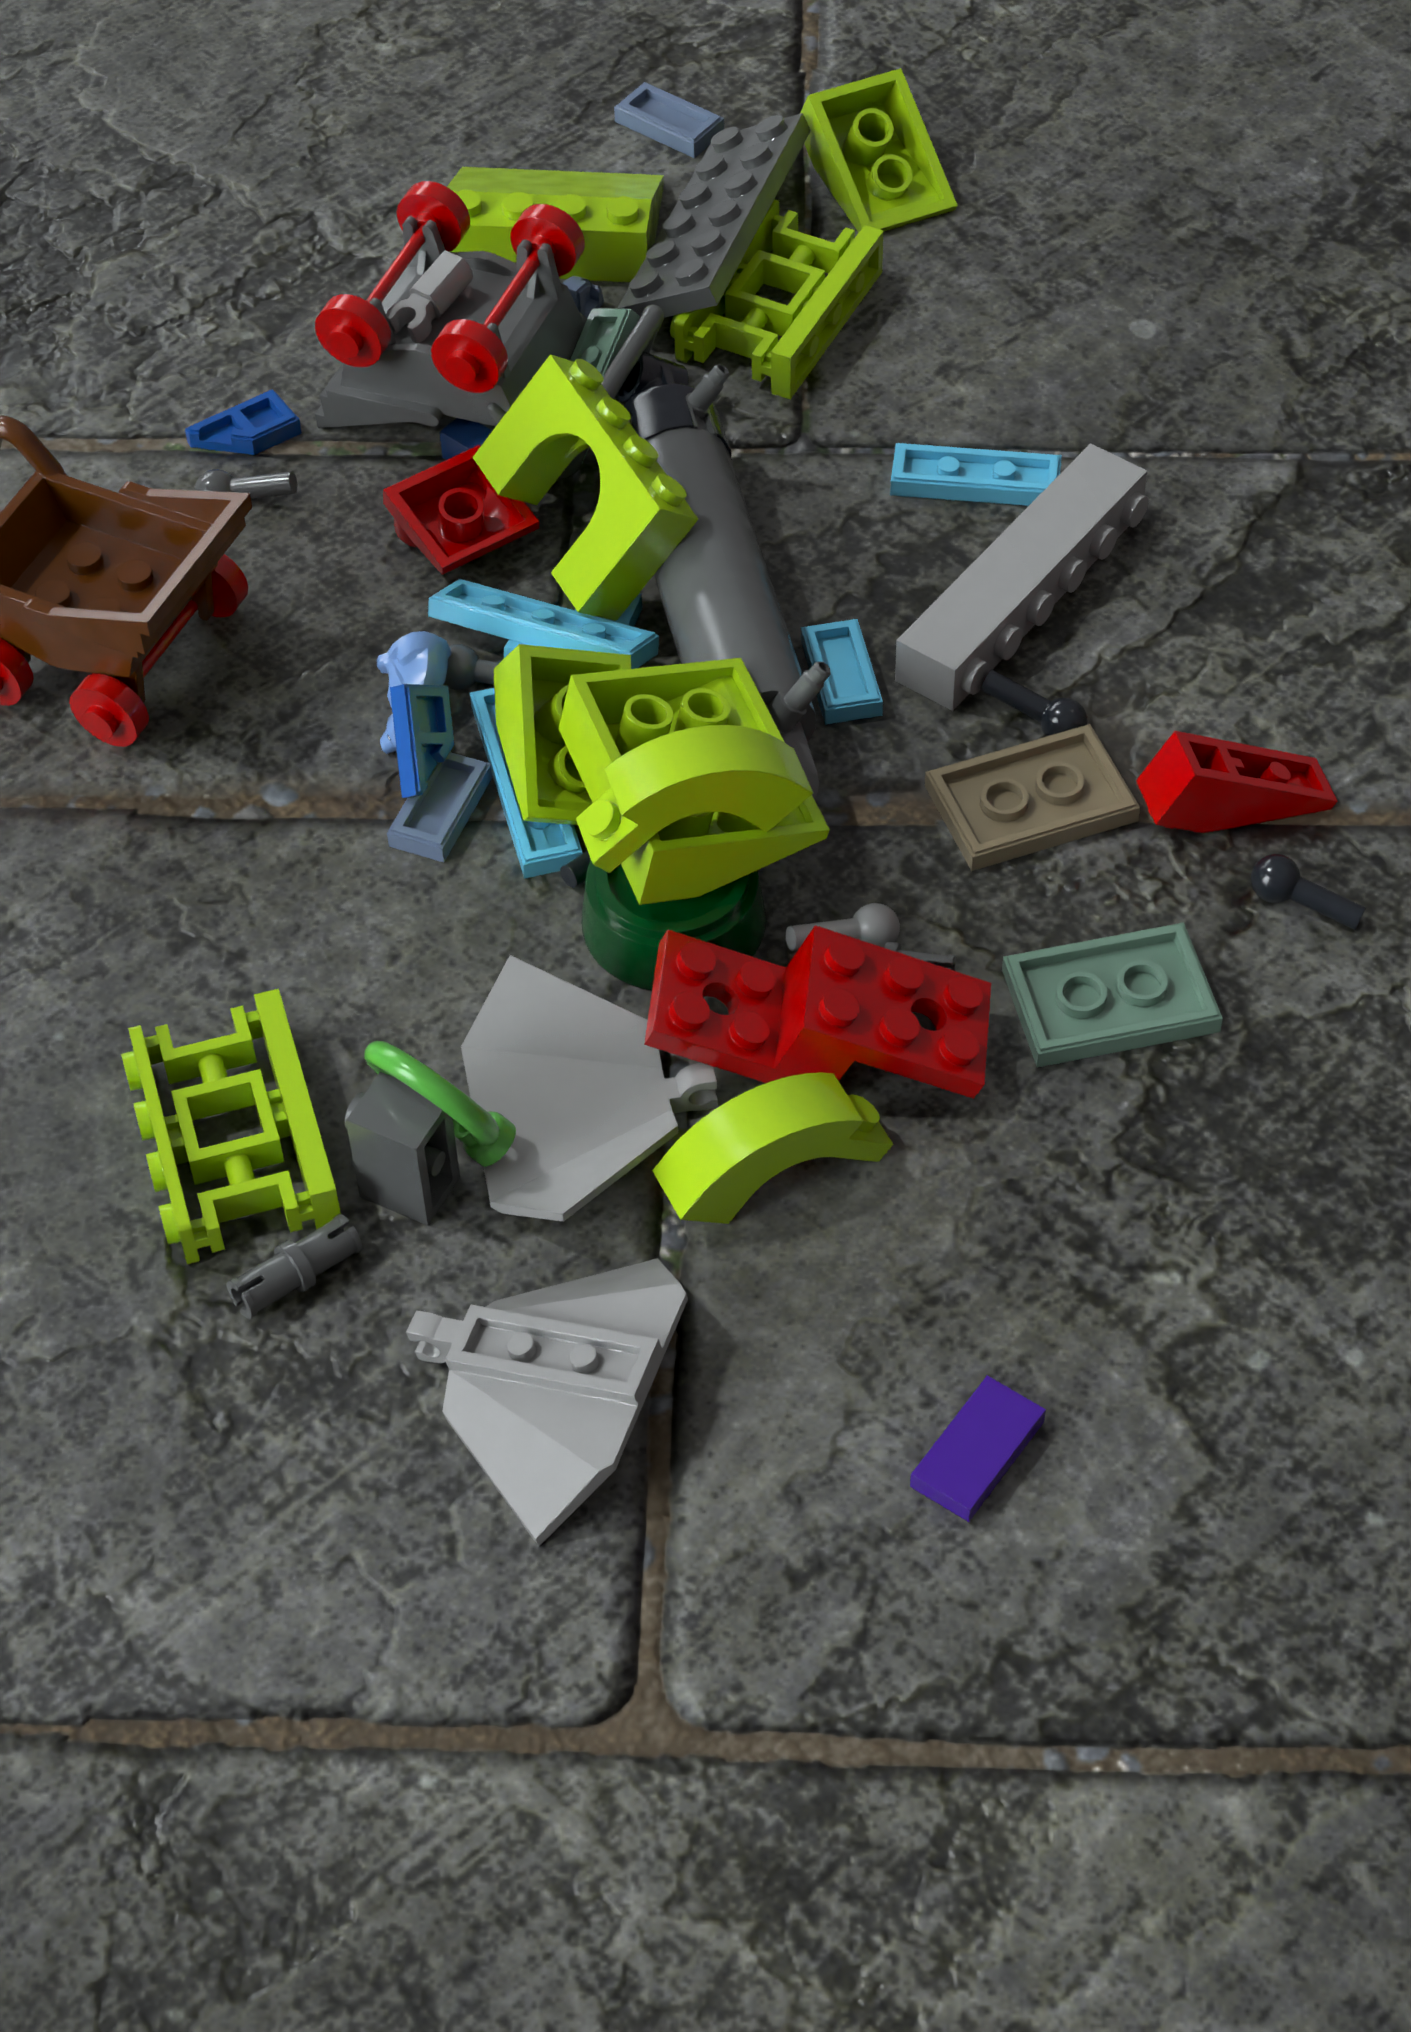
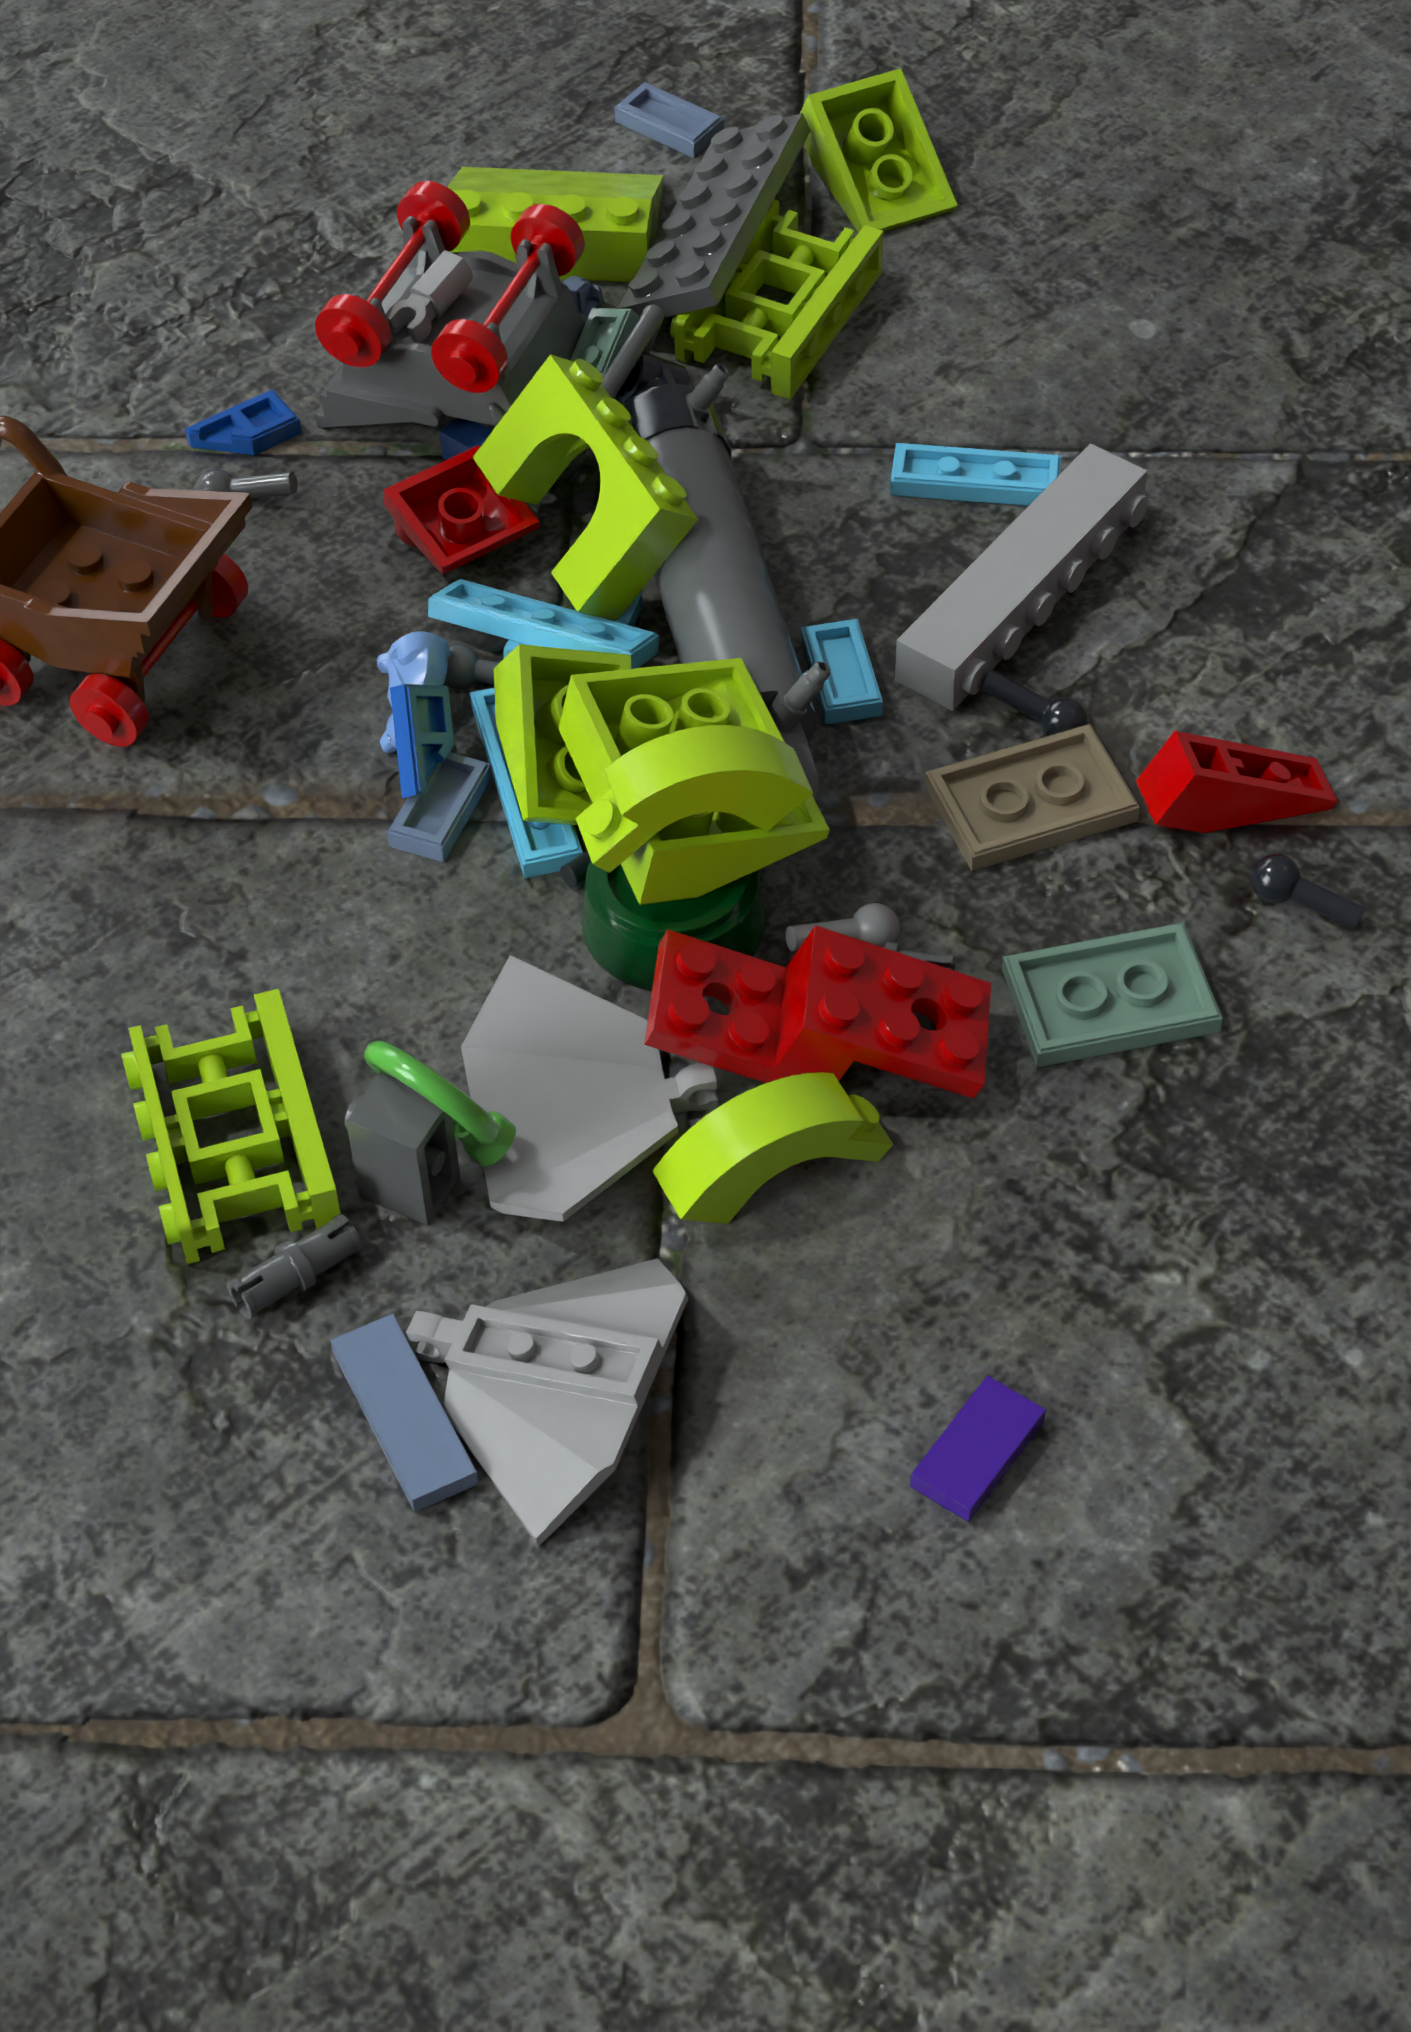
none -> sand blue tile [330,1314,478,1513]

